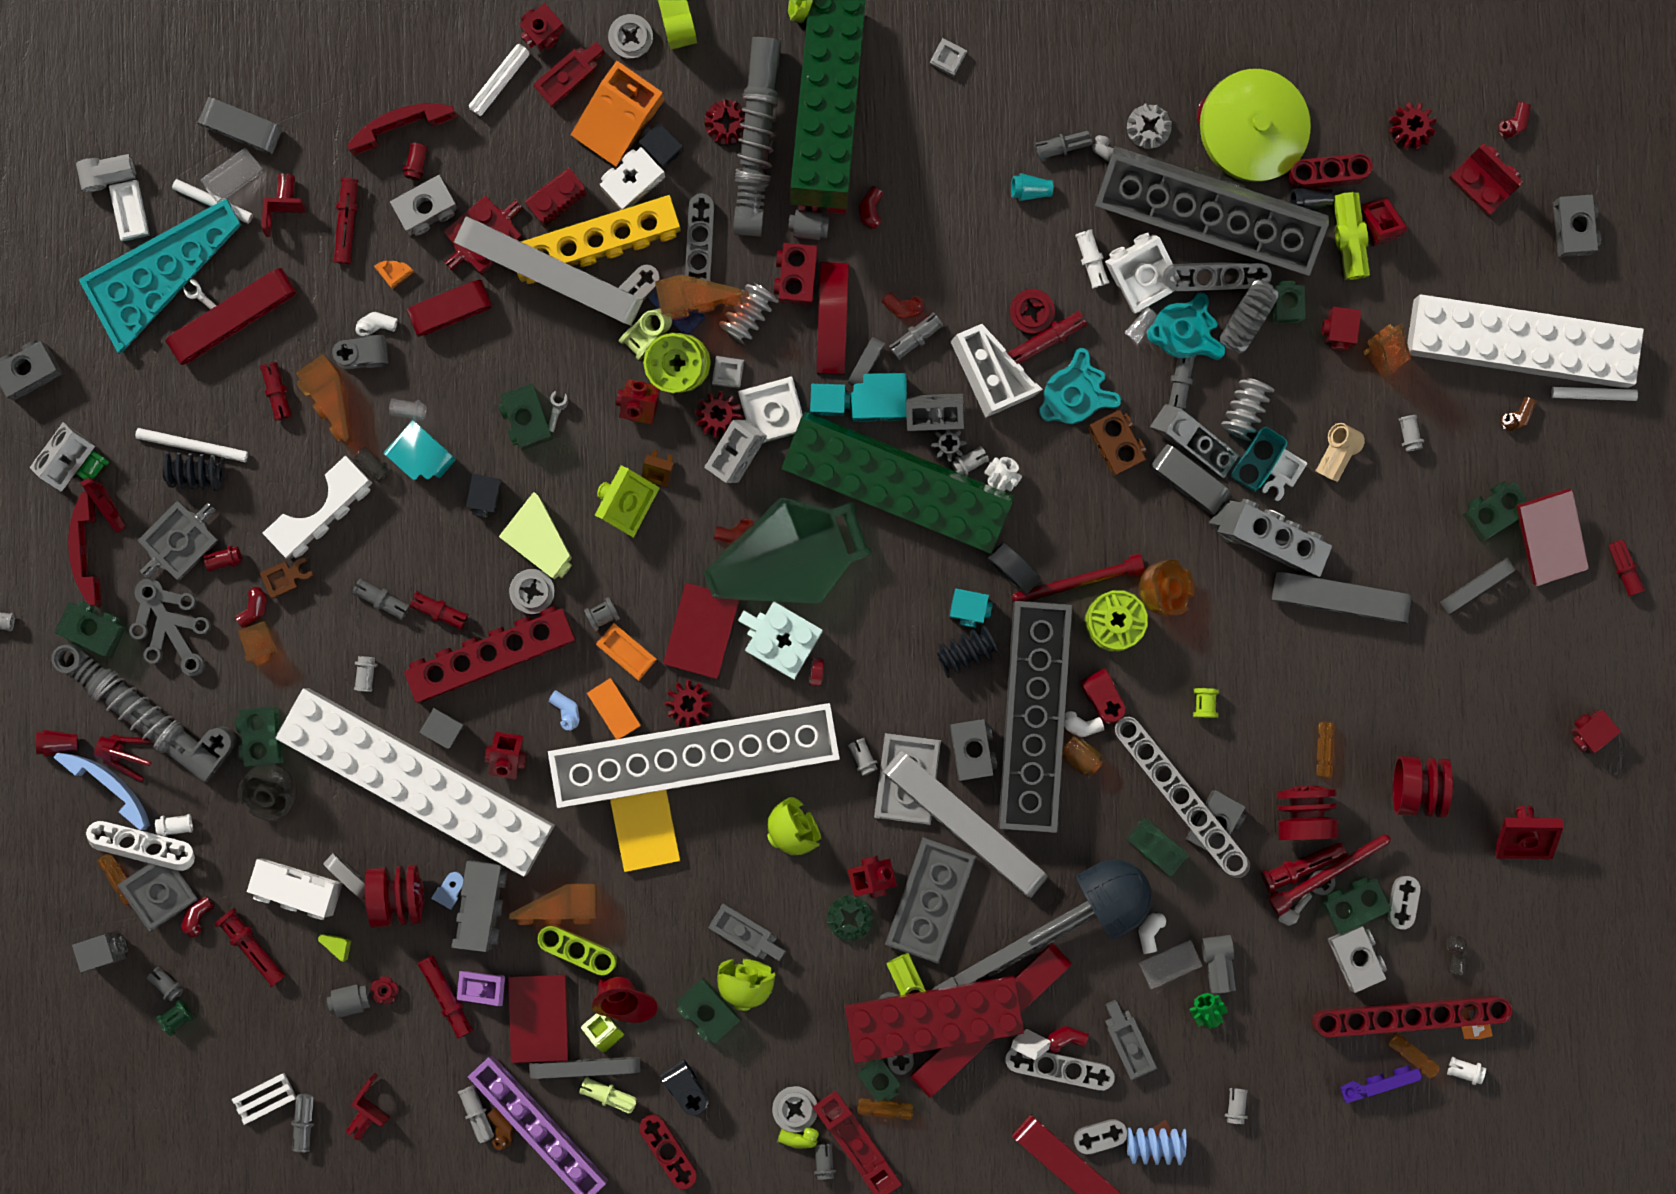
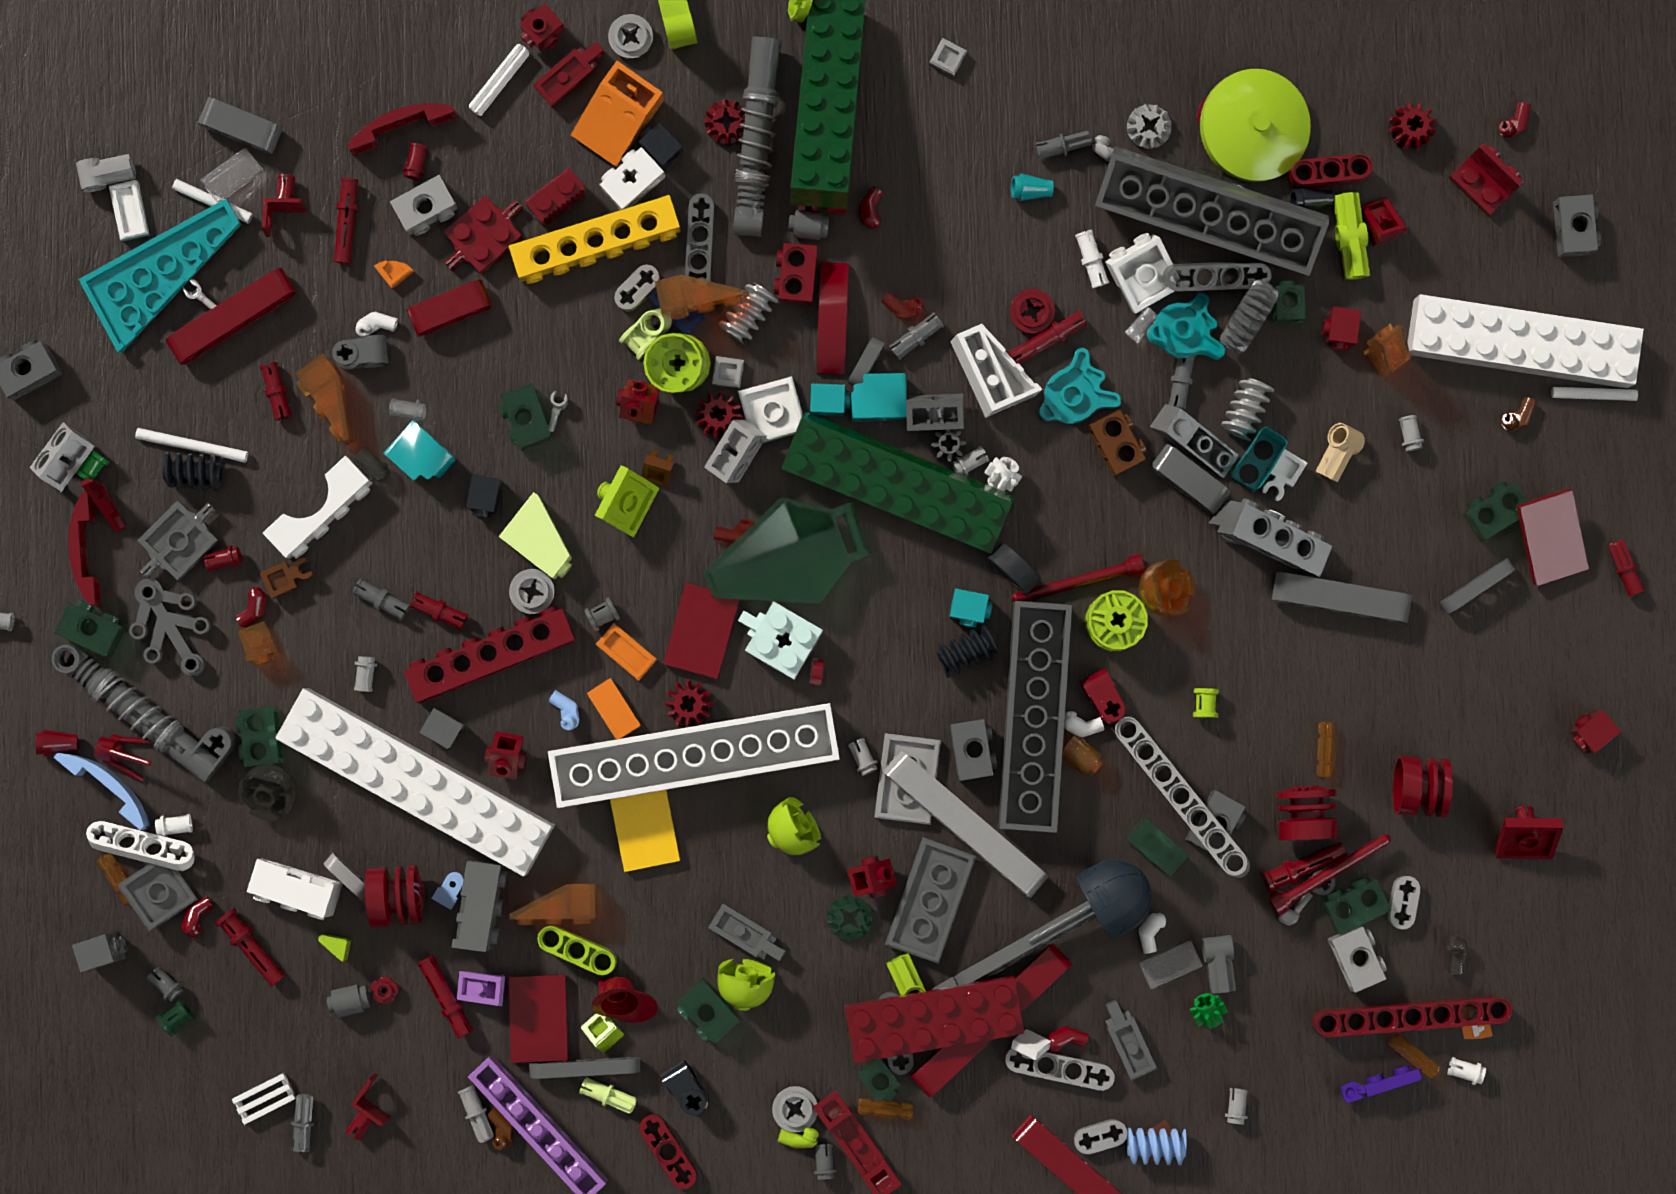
light grey beam [454,216,643,326] -> none

